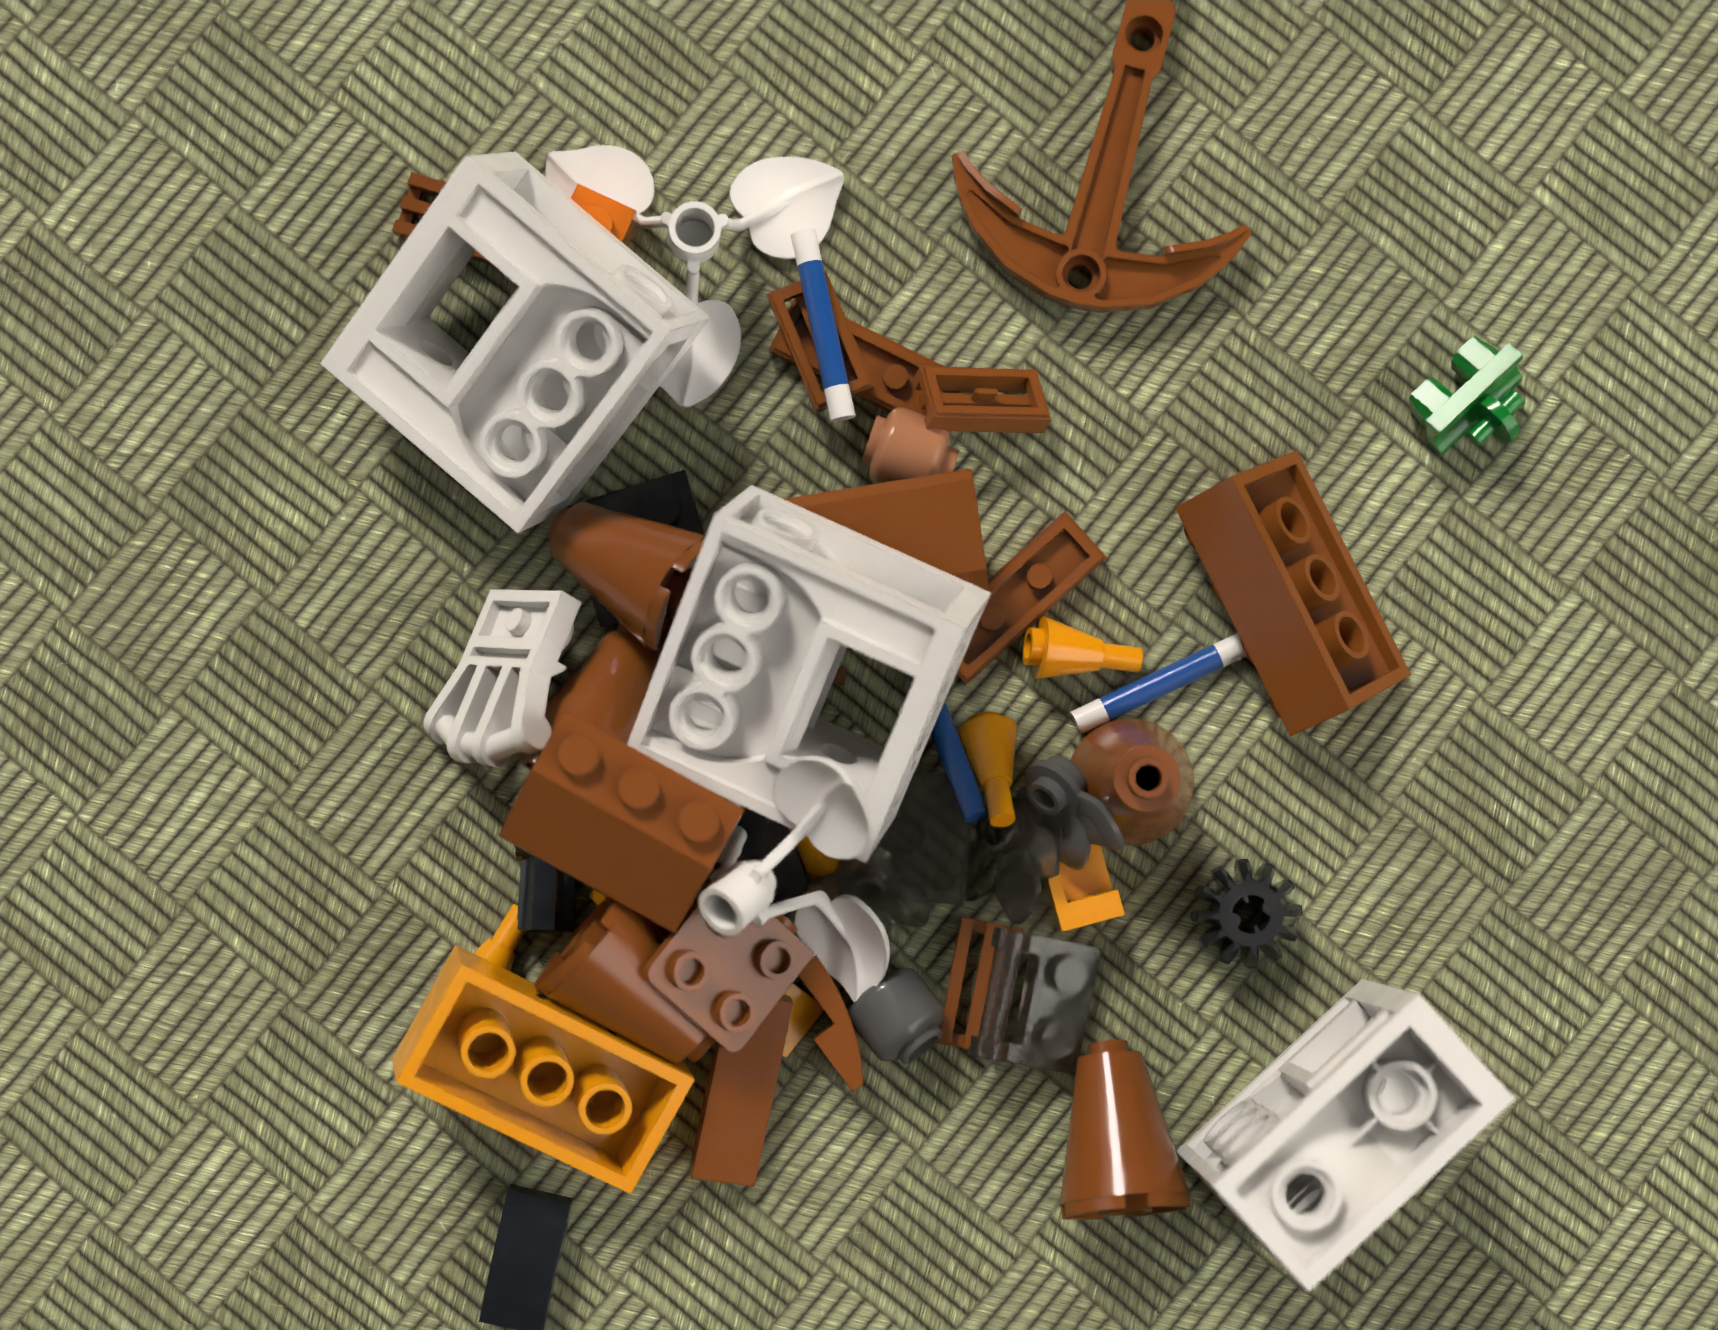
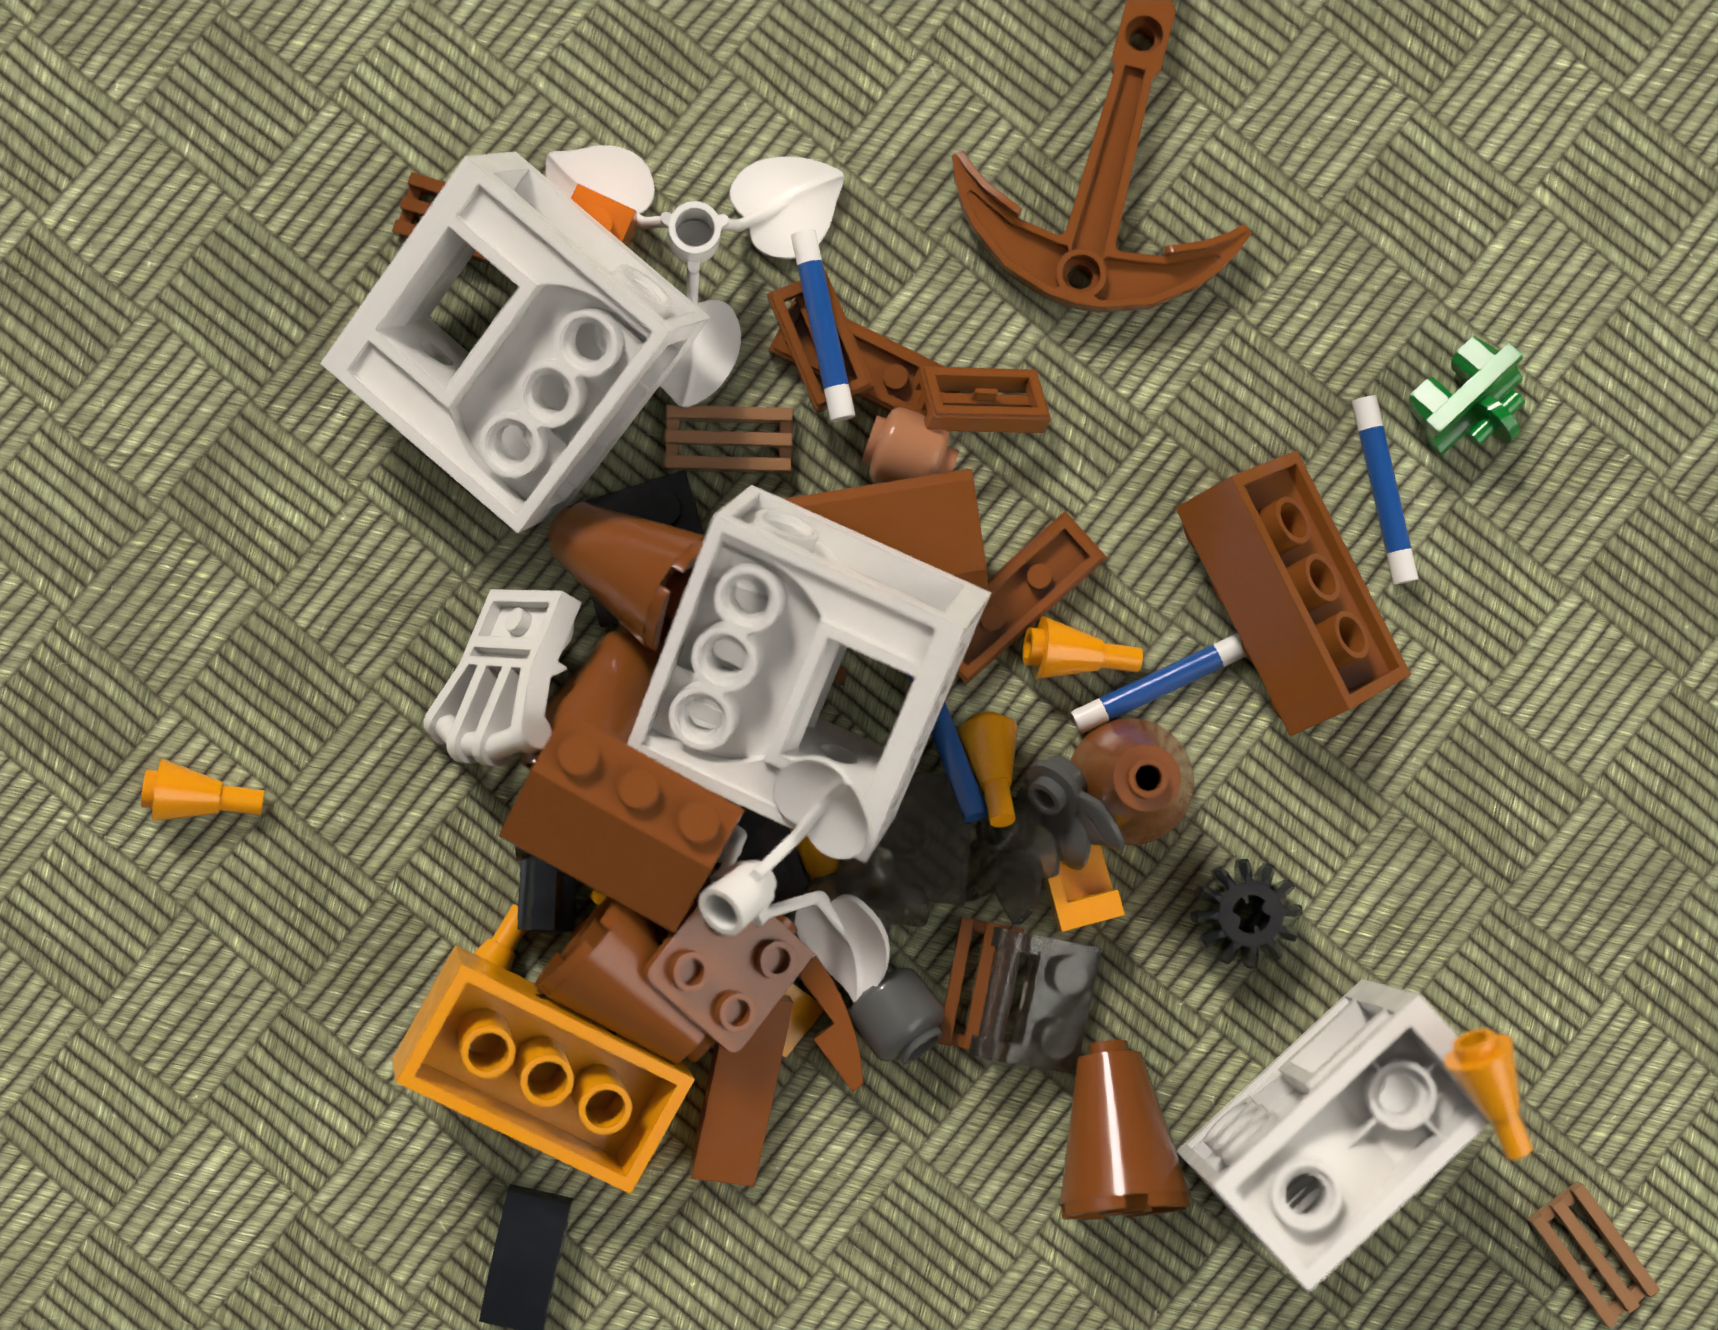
none -> light orange cone [141,758,265,822]
none -> medium nougat tile [664,405,793,474]
none -> blue bar [1352,395,1419,585]
none -> light orange cone [1444,1029,1533,1160]
none -> medium nougat tile [1526,1181,1661,1328]

